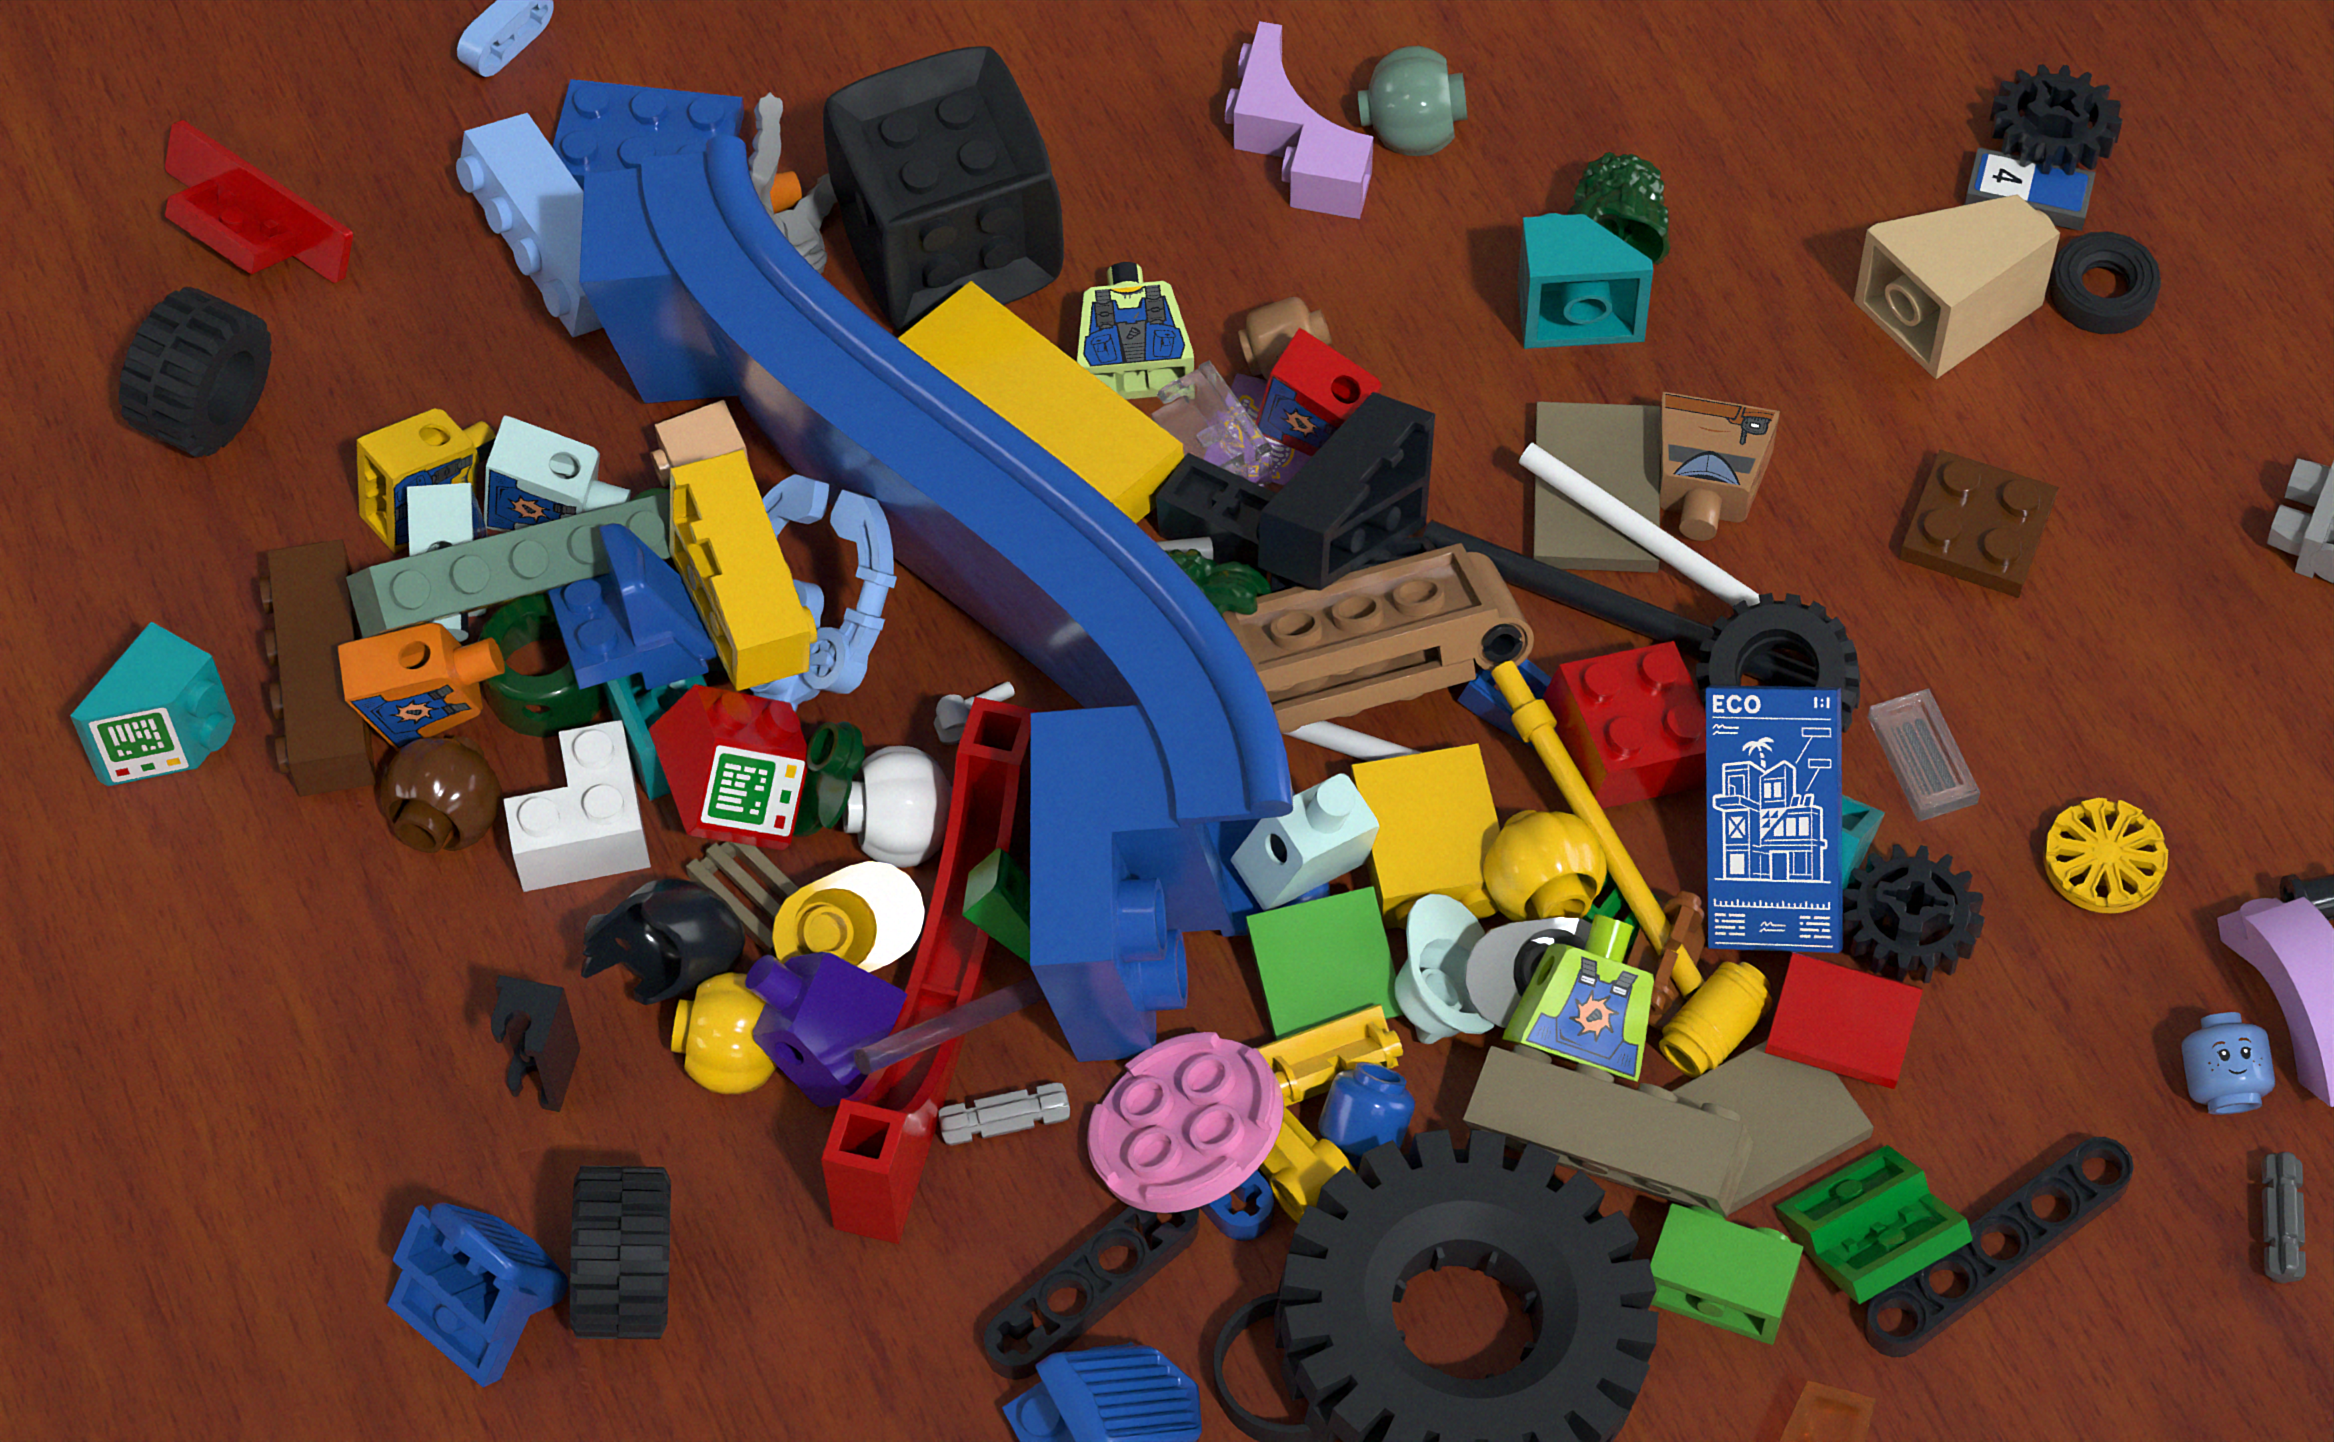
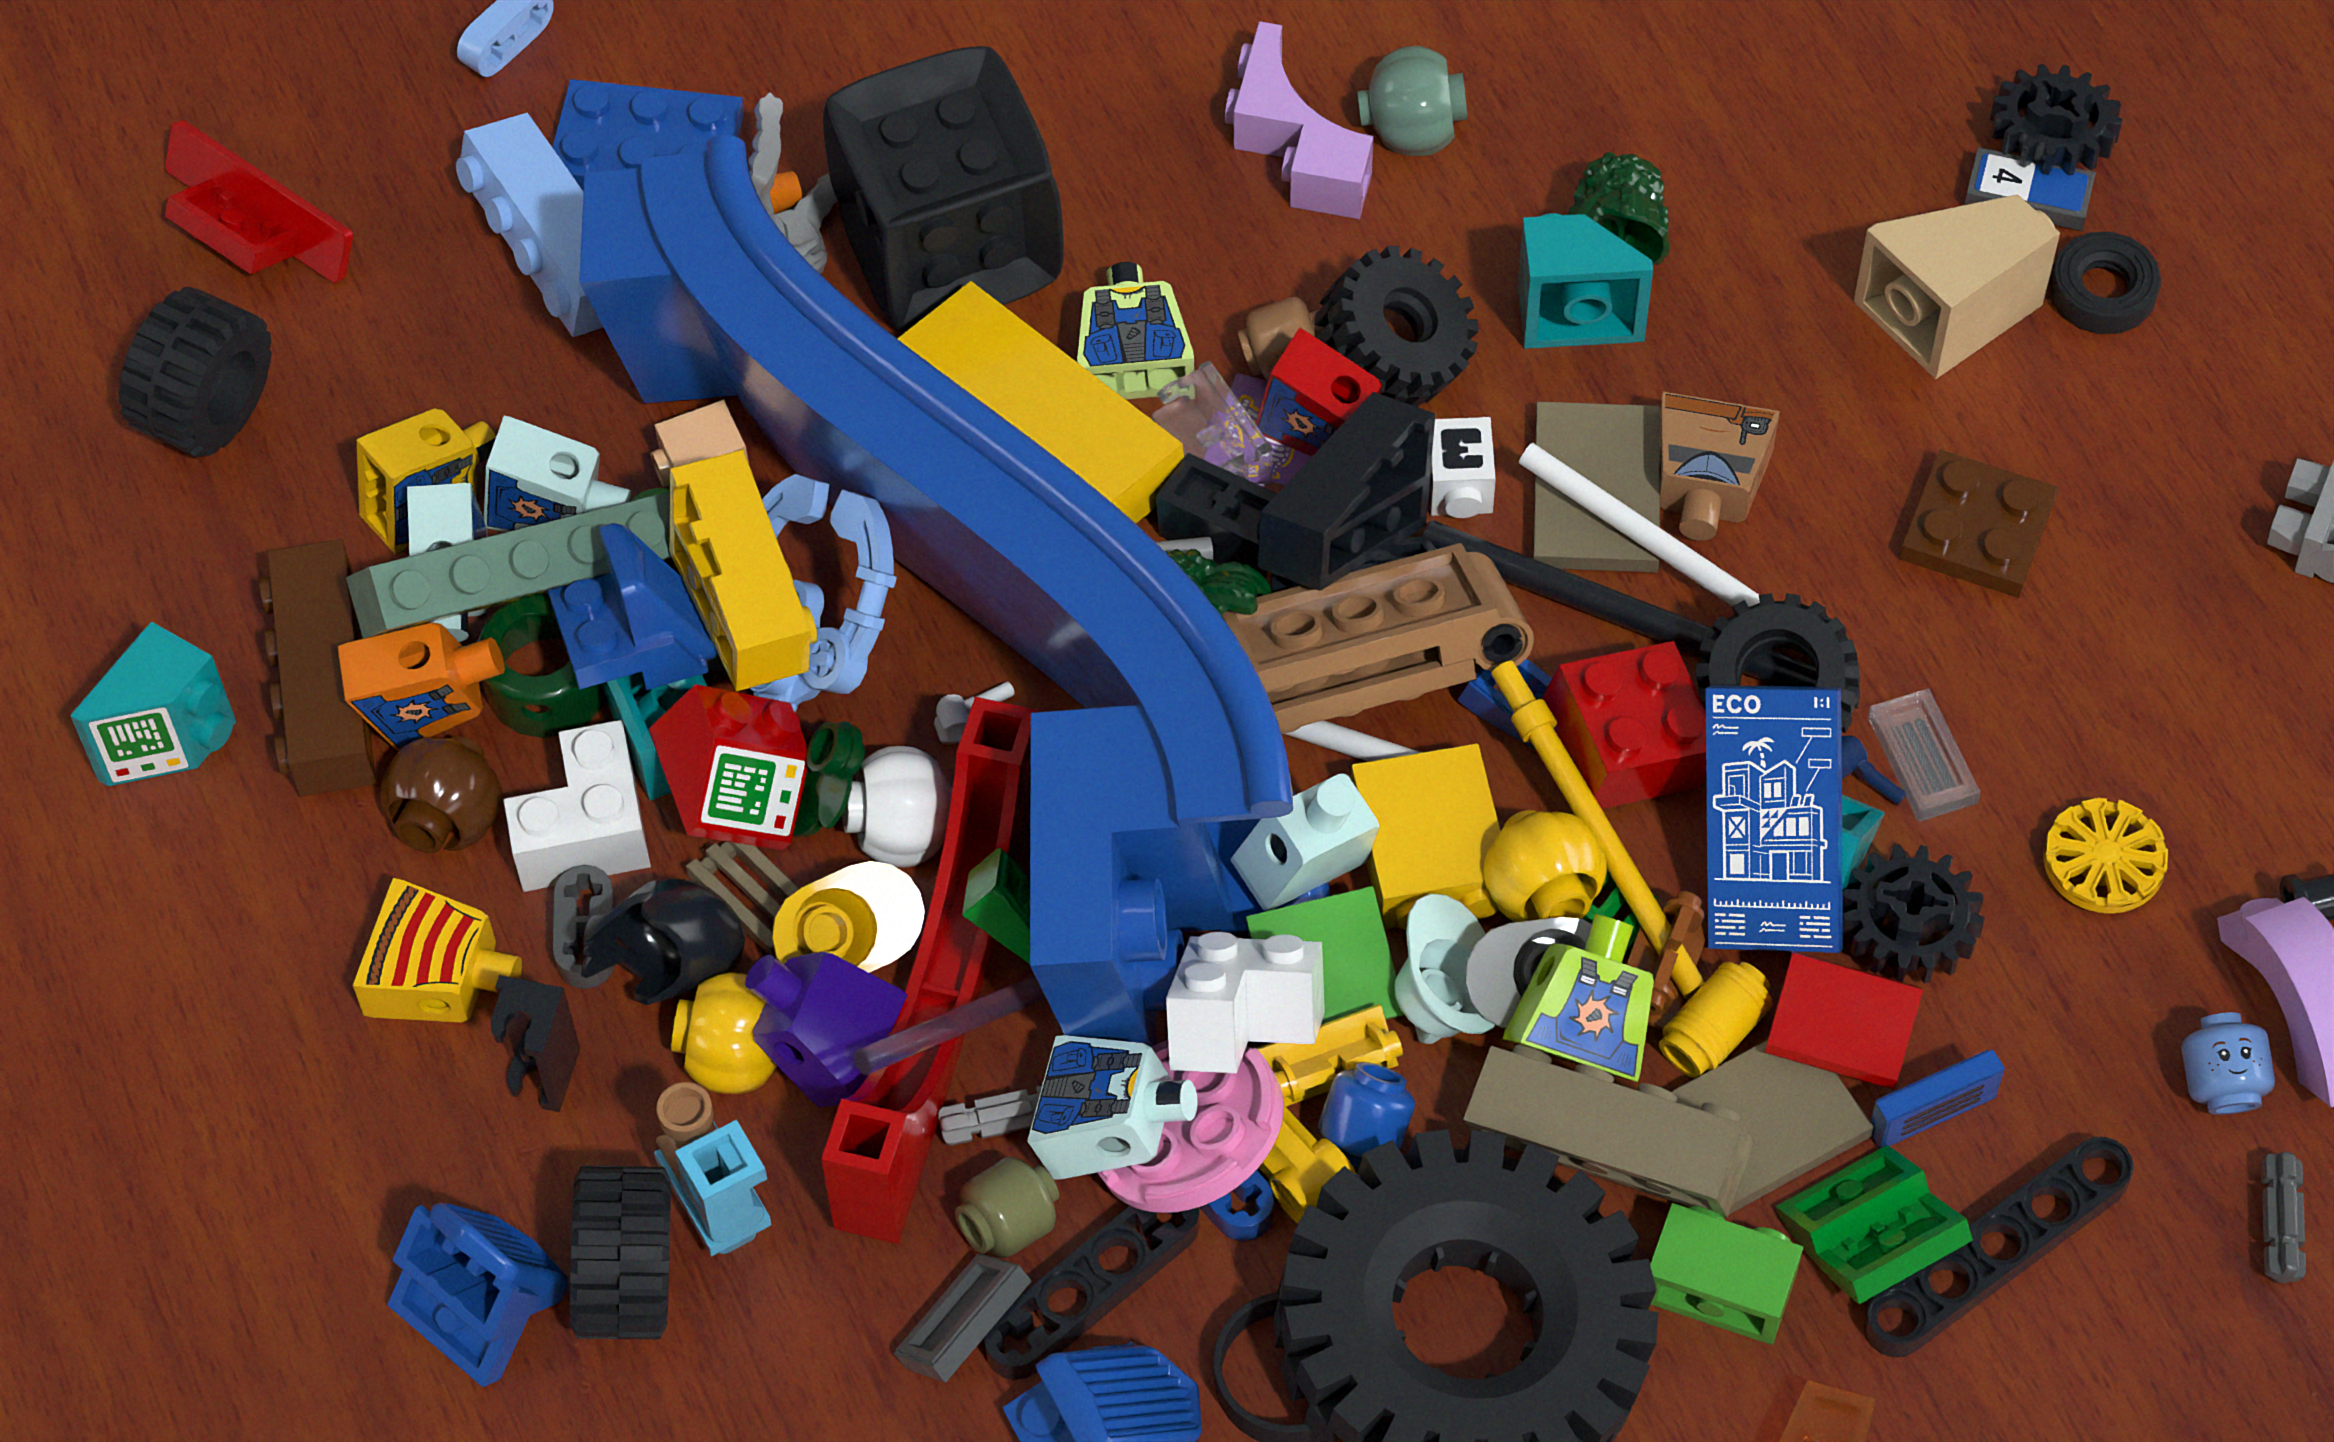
none -> yellow torso [353,878,522,1023]
none -> dark grey beam [553,865,616,989]
none -> medium azure hips [654,1082,772,1257]
none -> dark grey tile [894,1253,1031,1383]
none -> olive head [955,1156,1059,1258]
none -> torso [1027,1035,1198,1179]
none -> white brick [1166,932,1325,1073]
none -> black tyre [1315,246,1479,407]
none -> white brick [1429,417,1496,518]
none -> dark blue hand [1842,735,1907,806]
none -> blue tile [1871,1050,2005,1149]

